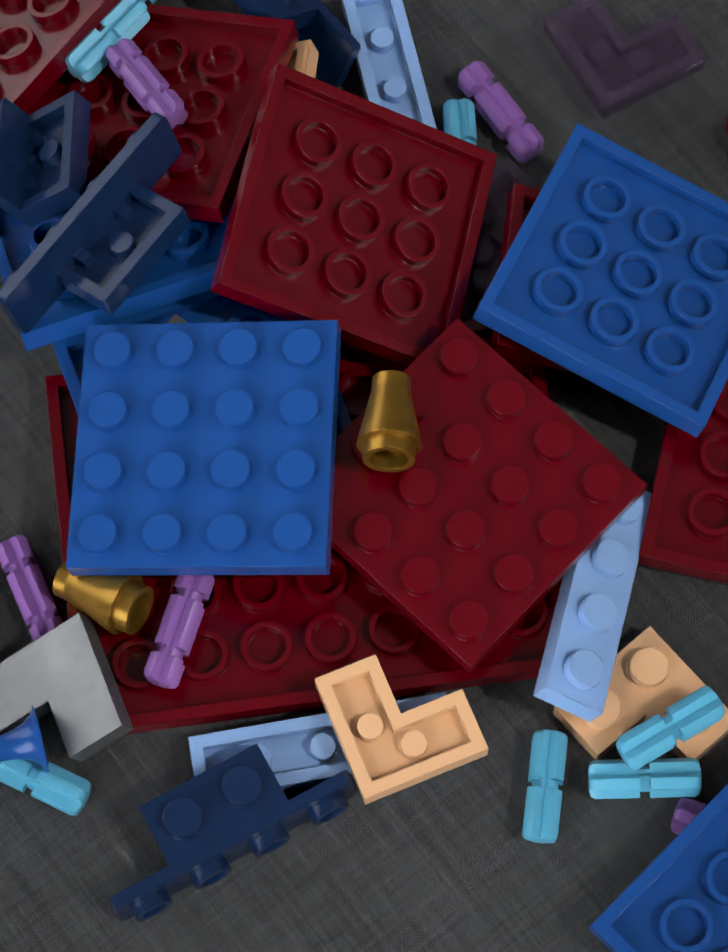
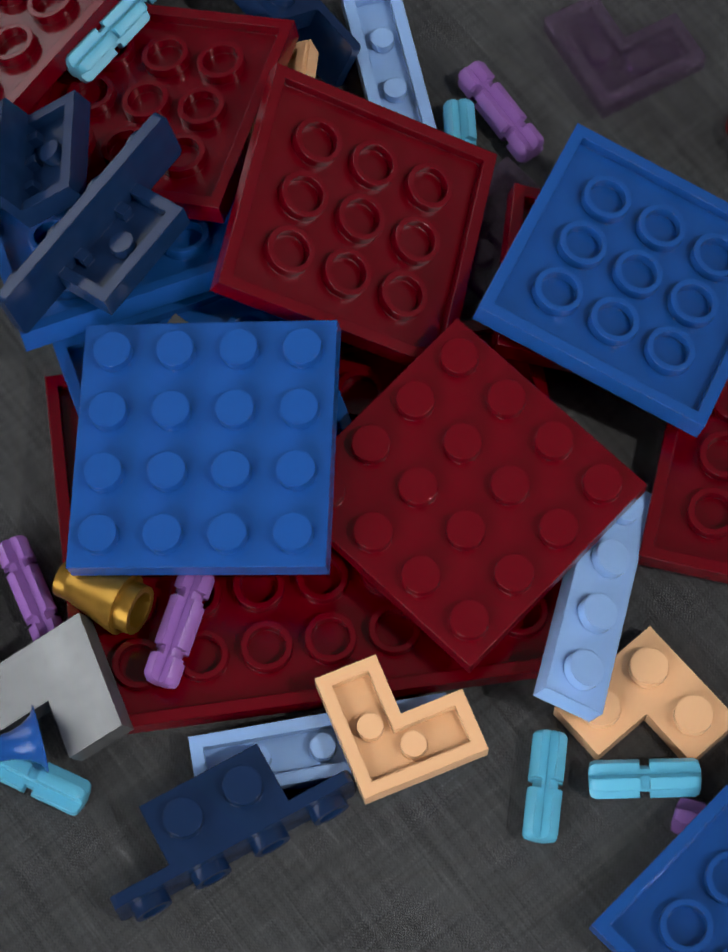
medium lavender axle [106,38,188,130] -> none
pearl gold cone [356,370,422,472] -> none
medium azure piece [616,686,725,770] -> none

